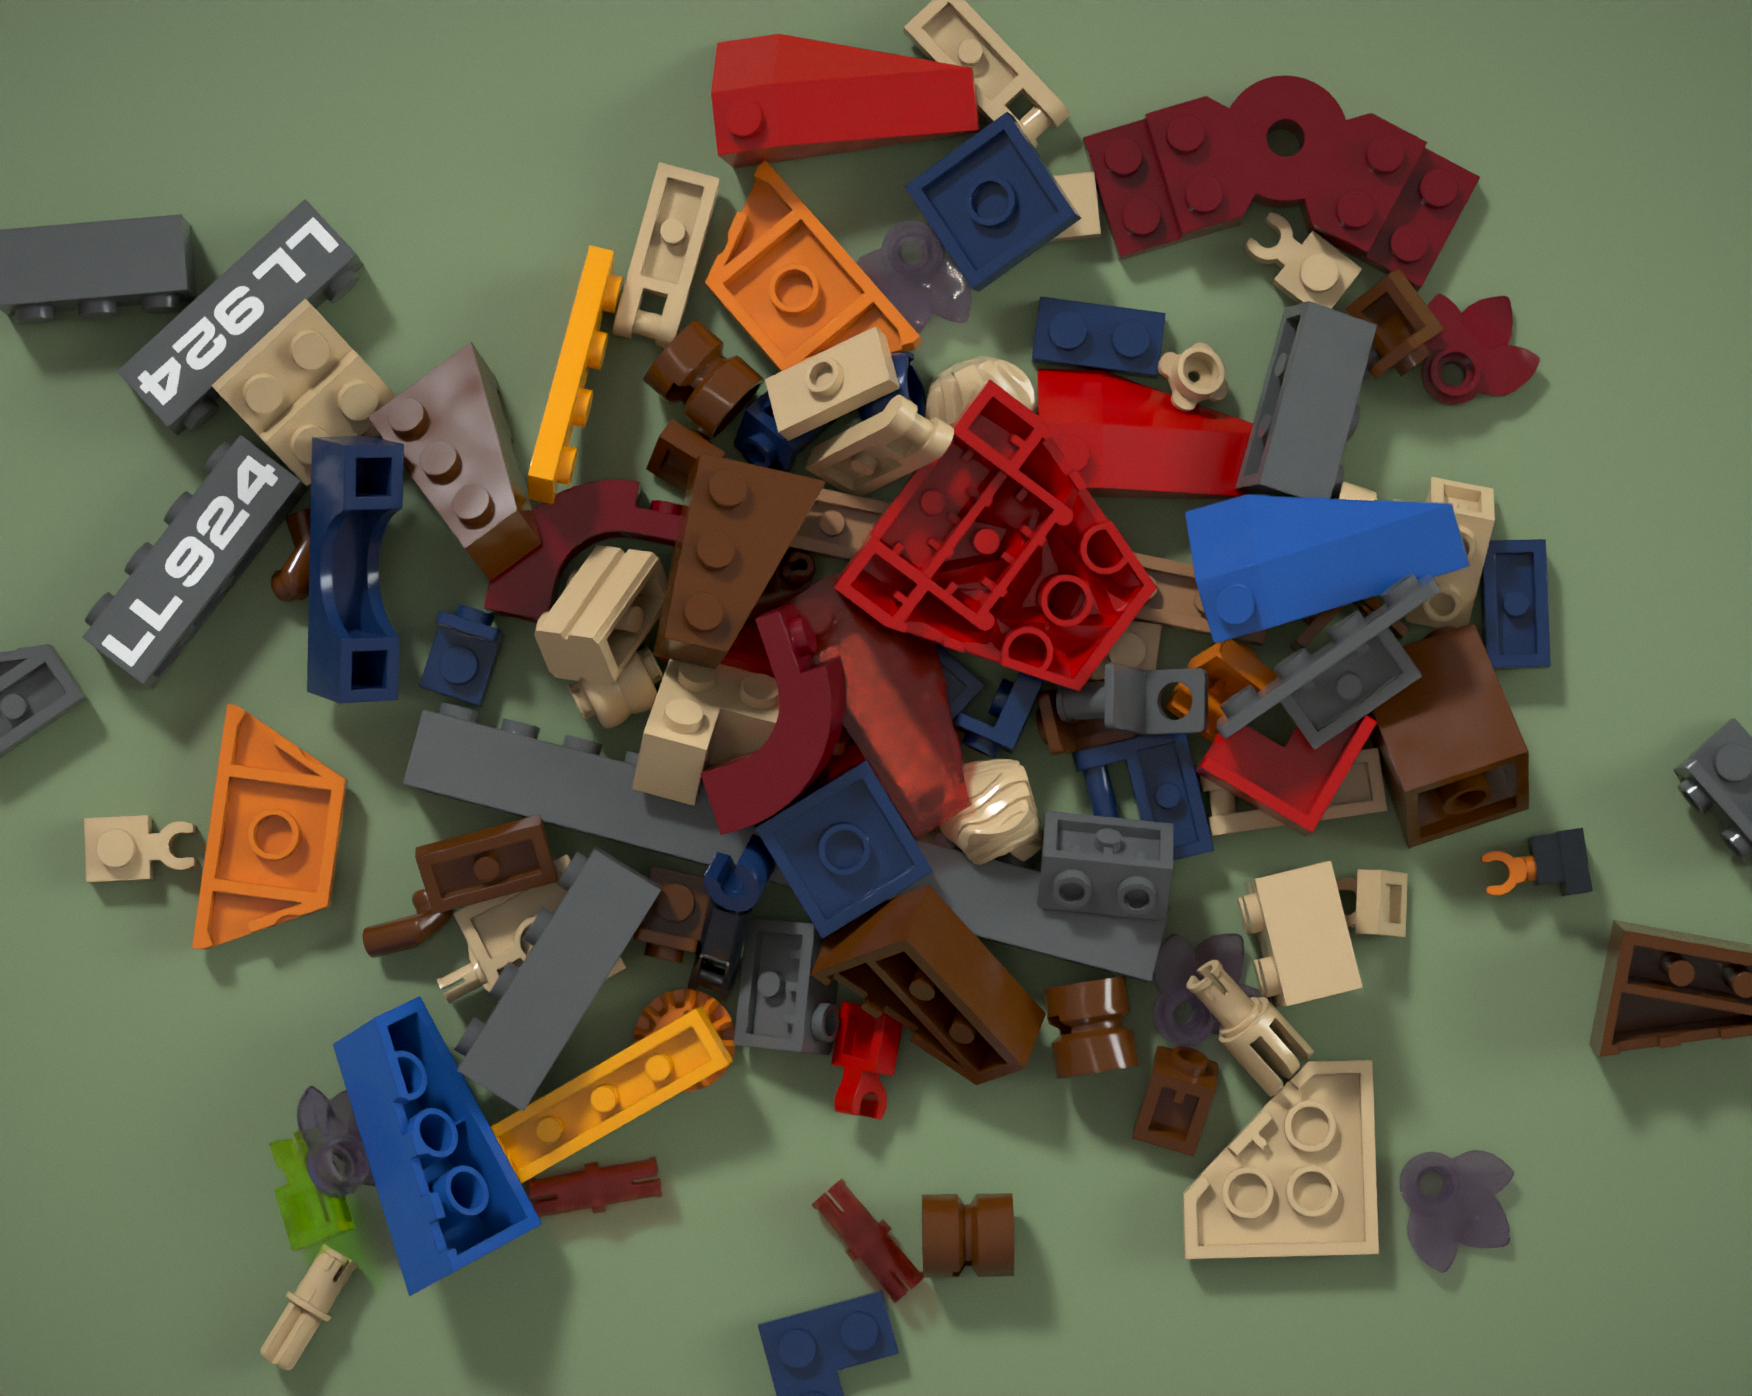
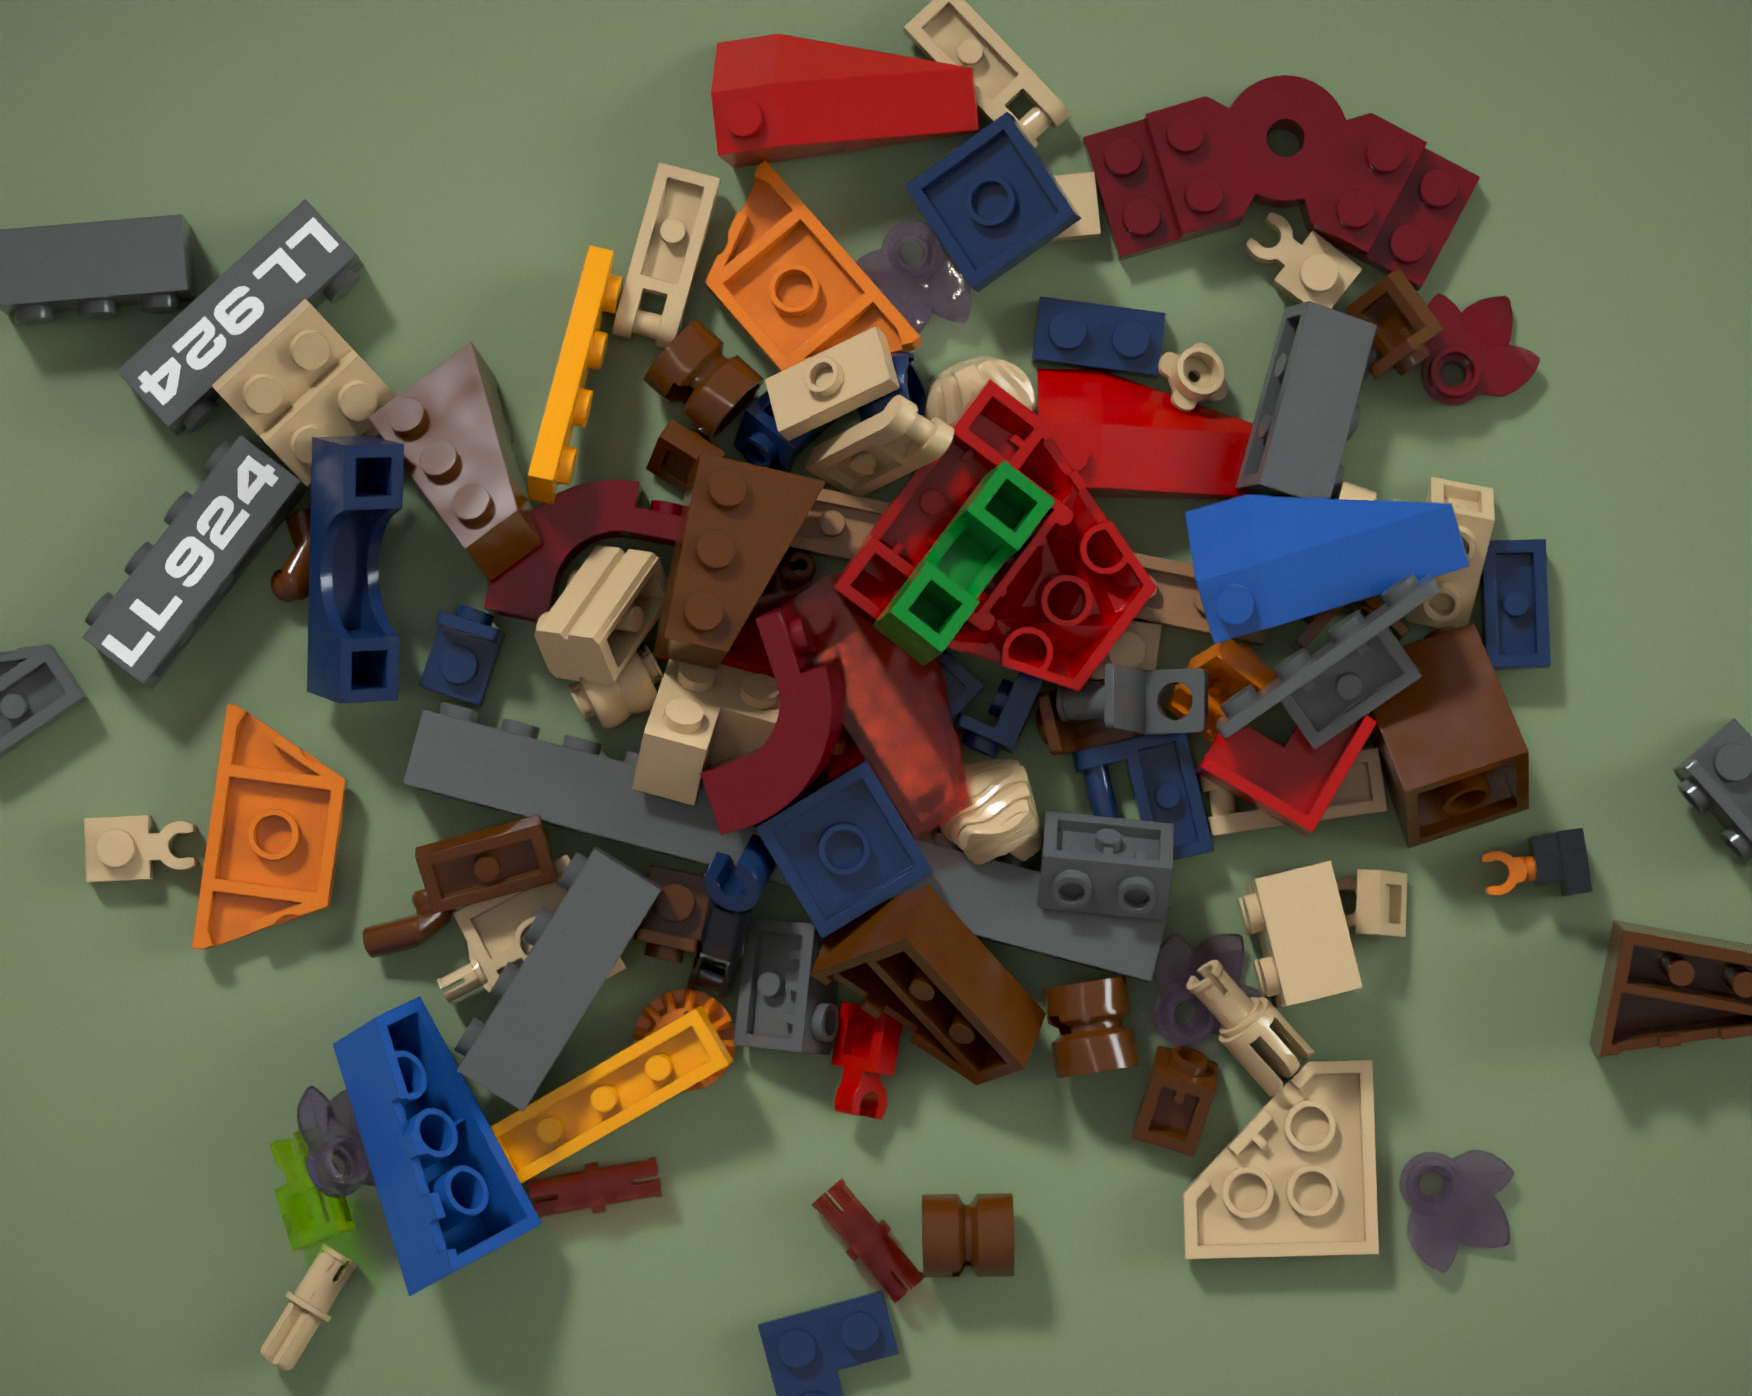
none -> green arch [872,460,1055,666]

